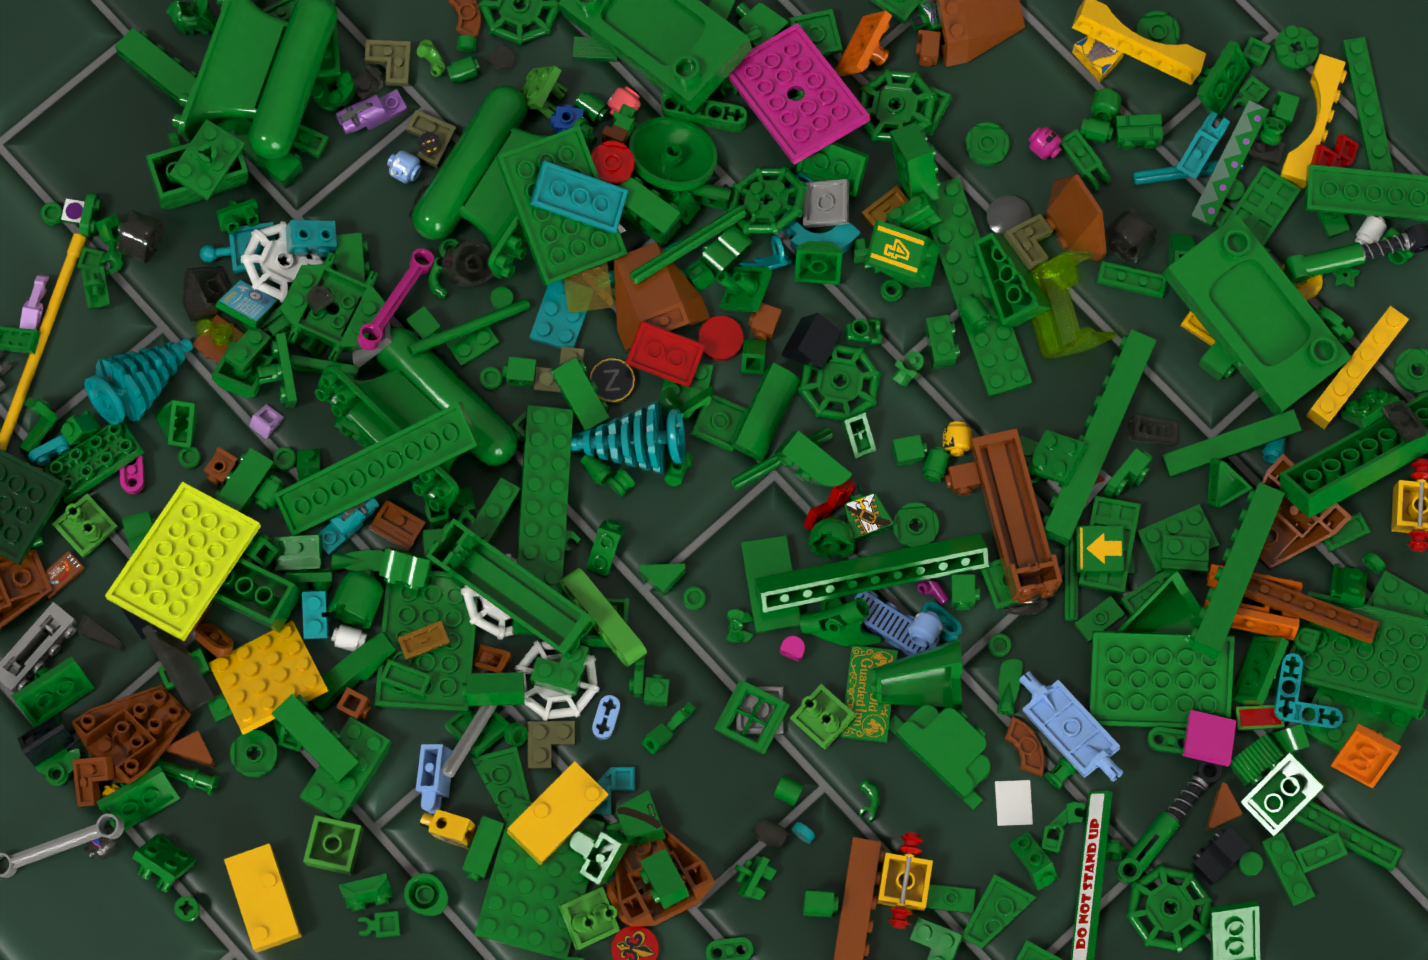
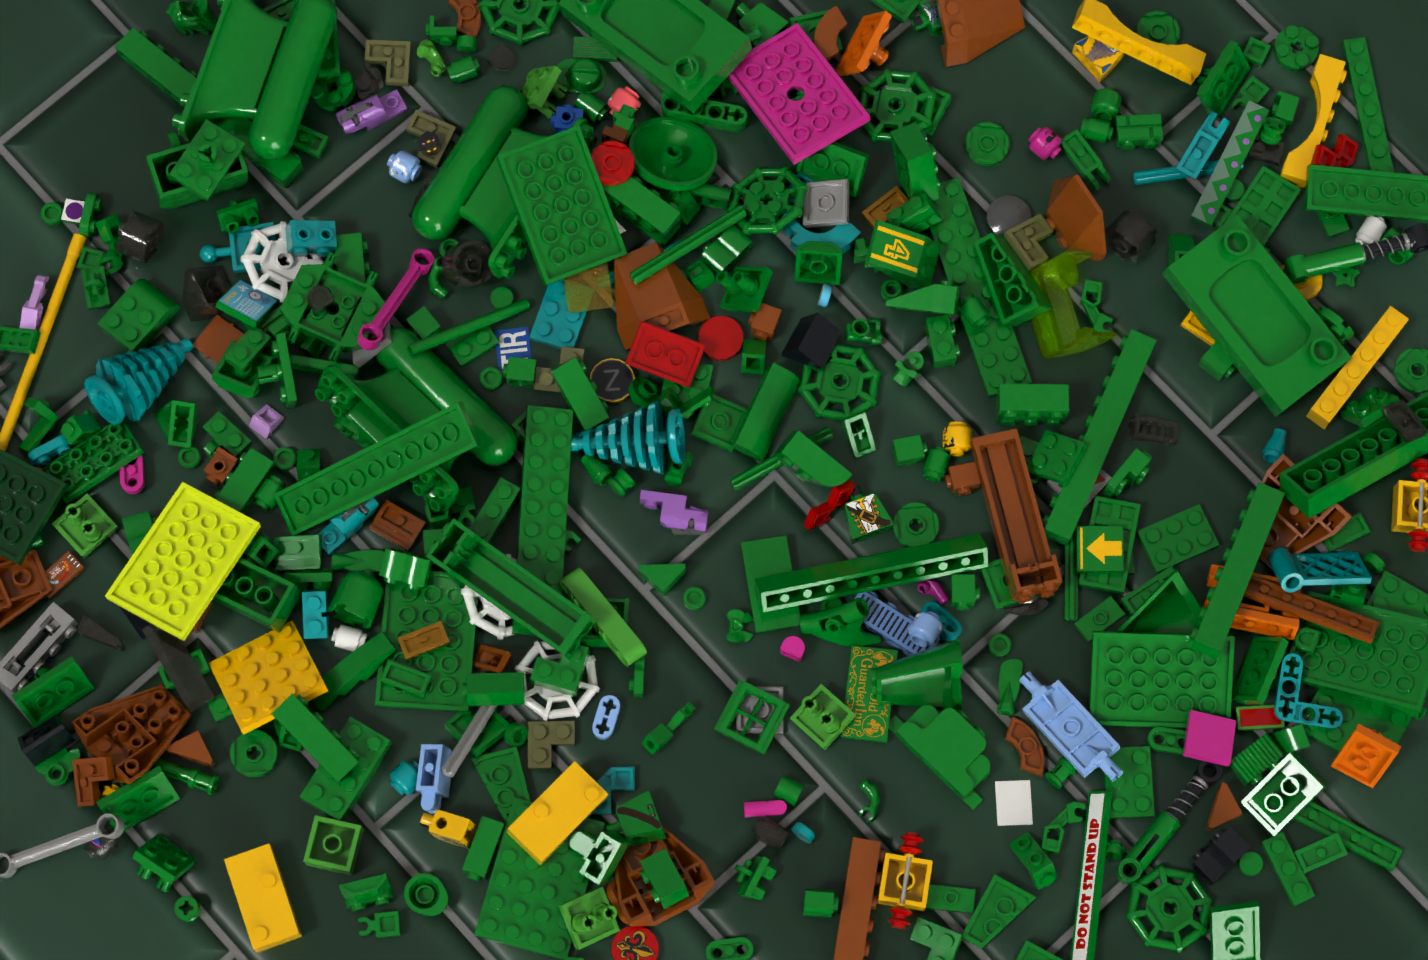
clear neon green plate [195,318,234,346] -> none
dark orange plate [195,623,234,657] -> none
dark orange brick [336,687,371,722] -> none
teal tile [529,160,628,234] -> none
green bracket [586,520,626,576] -> none
green brick [644,674,670,708] -> none
teal piece [740,235,792,270] -> none
green cylinder [808,516,855,559] -> none
dark orange brick [916,30,941,67] -> none
green tile [1096,261,1167,299] -> none
green plate [1161,535,1210,573] -> none
green tile [1162,409,1302,478] -> none
green slope [1207,458,1253,507] -> none
none -> green brick [97,278,181,354]
none -> green plate [202,411,252,459]
none -> teal head [389,760,419,796]
none -> green bracket [426,15,458,46]
none -> blue sticker [494,327,532,371]
none -> green piece [556,58,607,94]
none -> green plate [628,377,660,409]
none -> medium lavender plate [640,490,708,535]
none -> dark pink bar [744,800,787,818]
none -> dark orange tile [814,5,847,61]
none -> medium azure tile [817,284,832,307]
none -> green slope [885,280,961,316]
none -> green brick [995,384,1069,427]
none -> green piece [1080,279,1113,338]
none -> green plate [1104,746,1155,819]
none -> teal piece [1268,548,1372,593]

